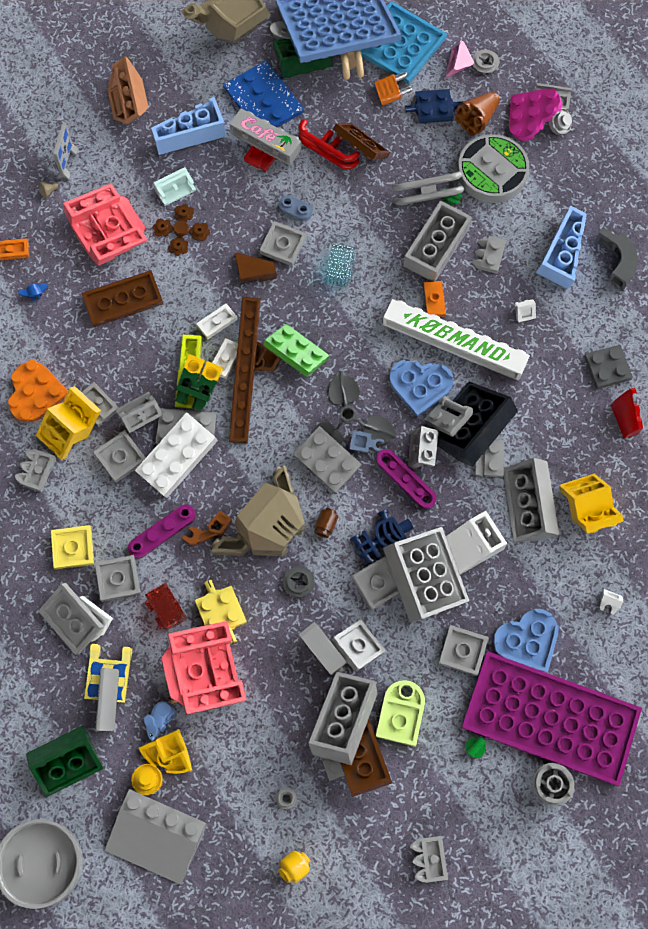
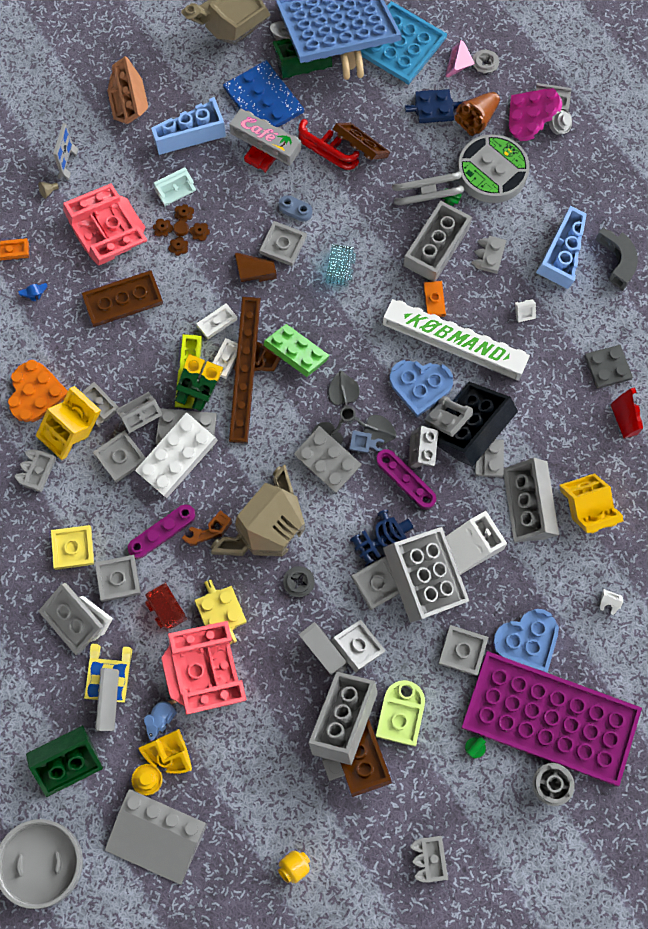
light grey plate [276,788,297,809] -> none
reddish brown brick [314,508,339,538] -> none
orange piece [374,72,412,106] -> none

